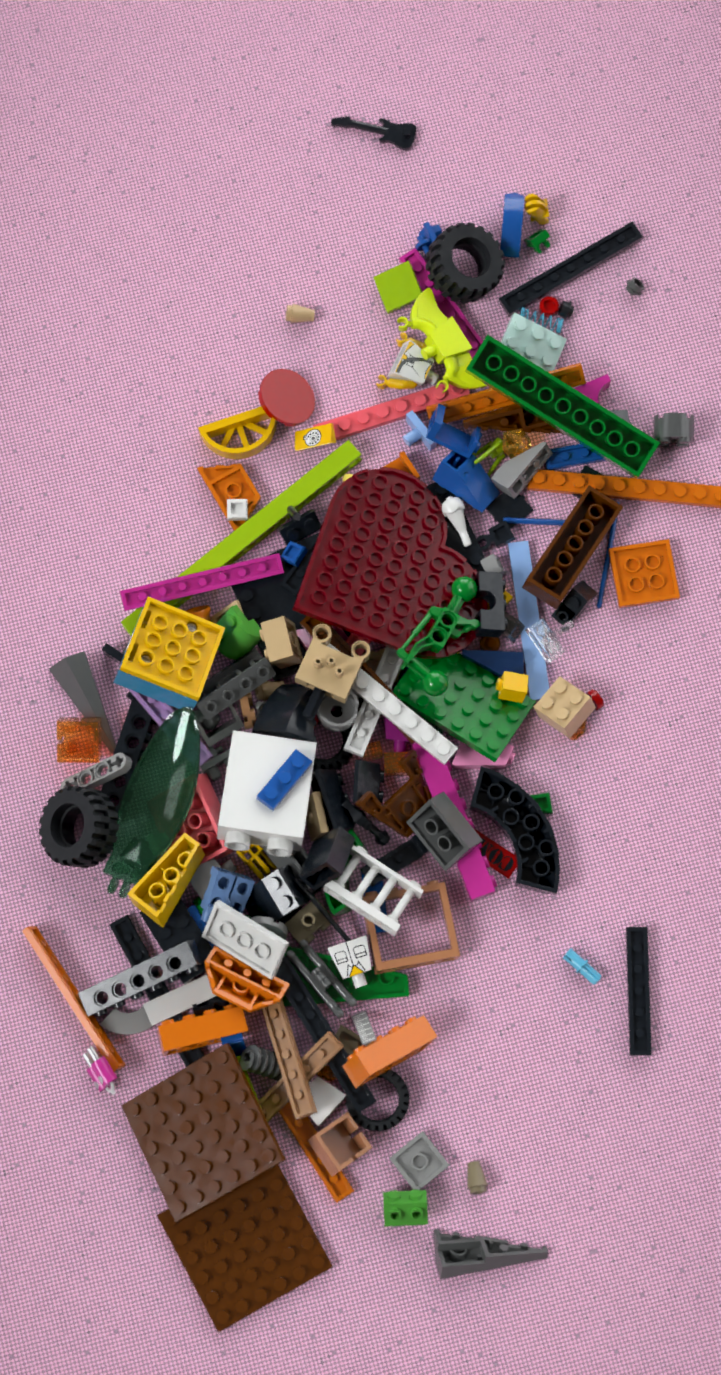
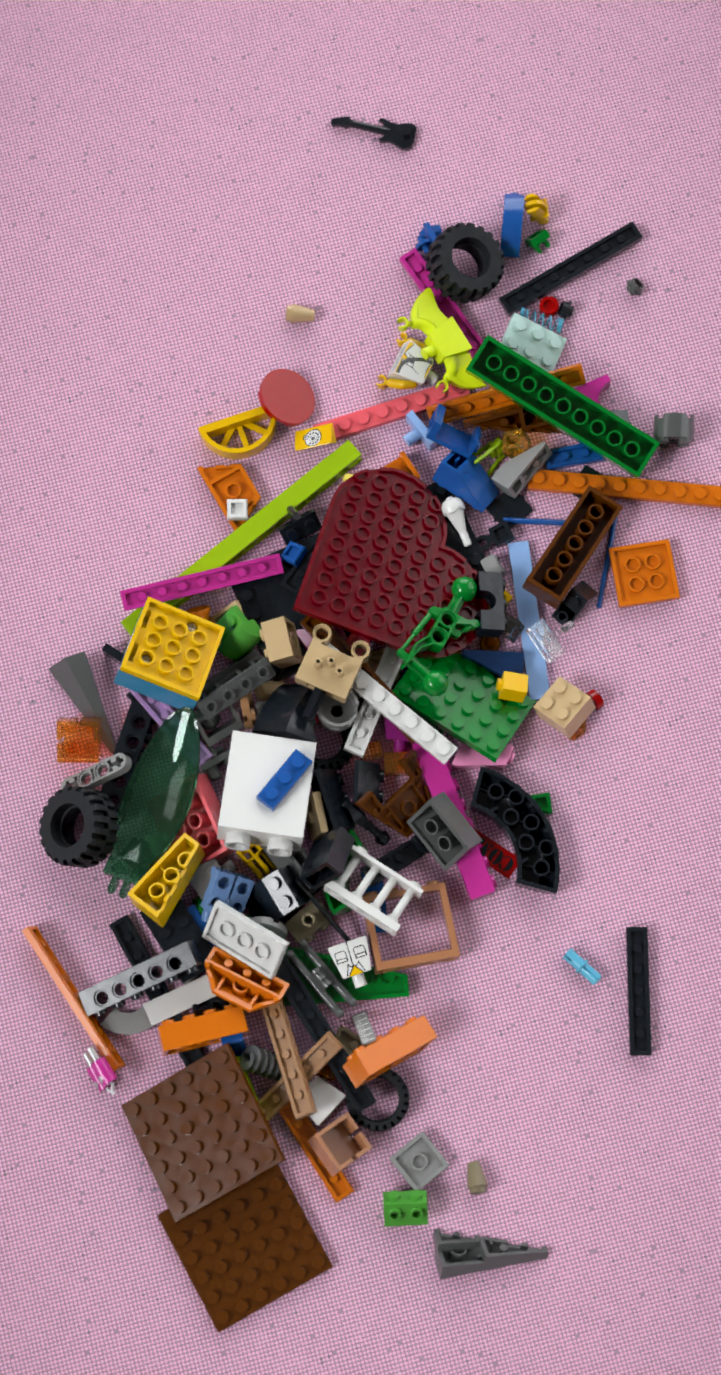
lime tile [373,260,422,314] -> none

